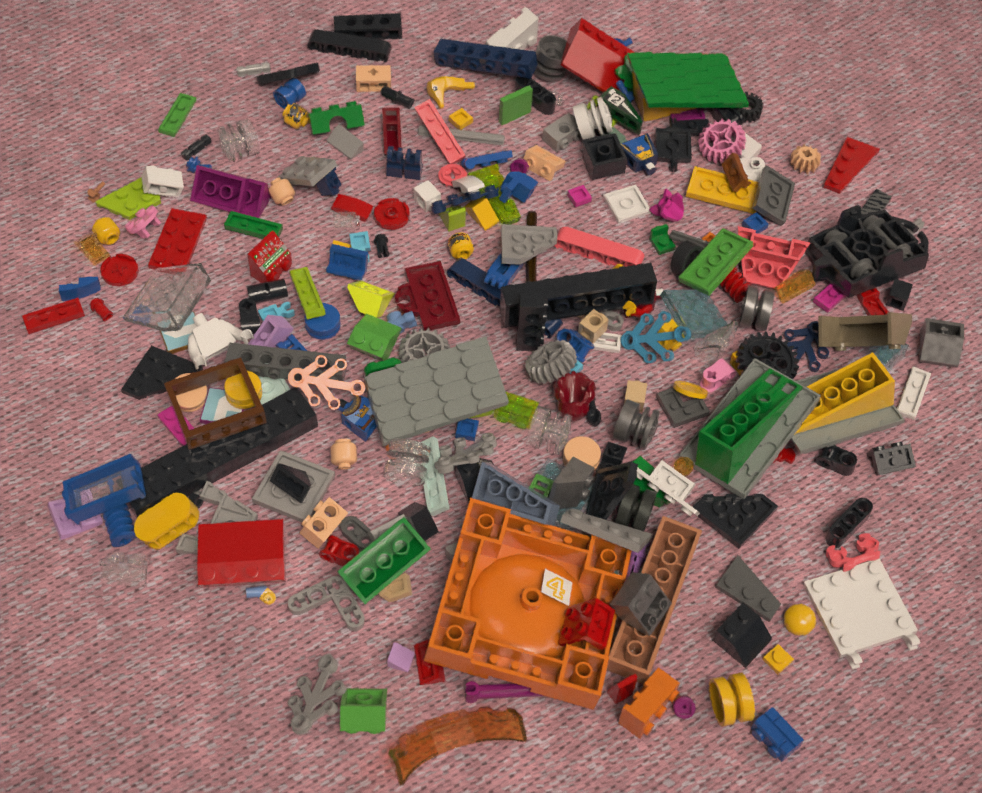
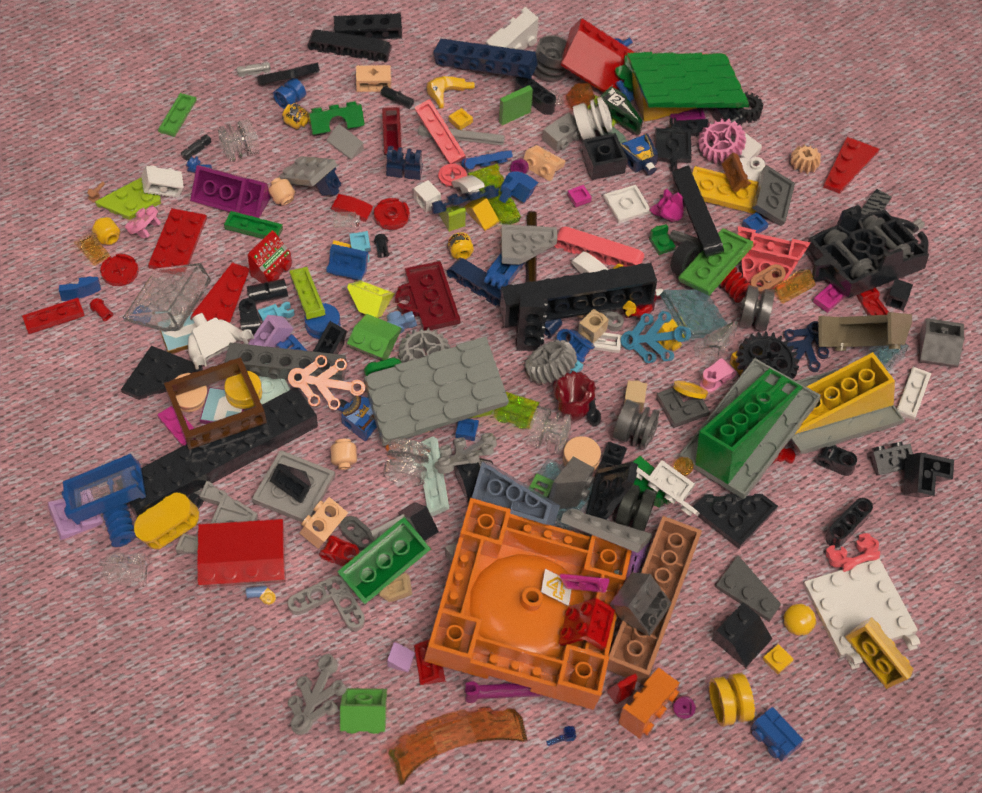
none -> red wing [190,262,250,323]
none -> black slope [313,321,347,354]
none -> clear blue hand [546,726,576,746]
none -> dark pink slope [560,574,609,593]
none -> clear orange brick [566,83,595,109]
none -> white slope [571,251,609,274]
none -> black beam [672,165,724,258]
none -> nougat plate [750,264,786,294]
none -> yellow slope [845,617,914,689]
none -> black brick [903,452,954,498]

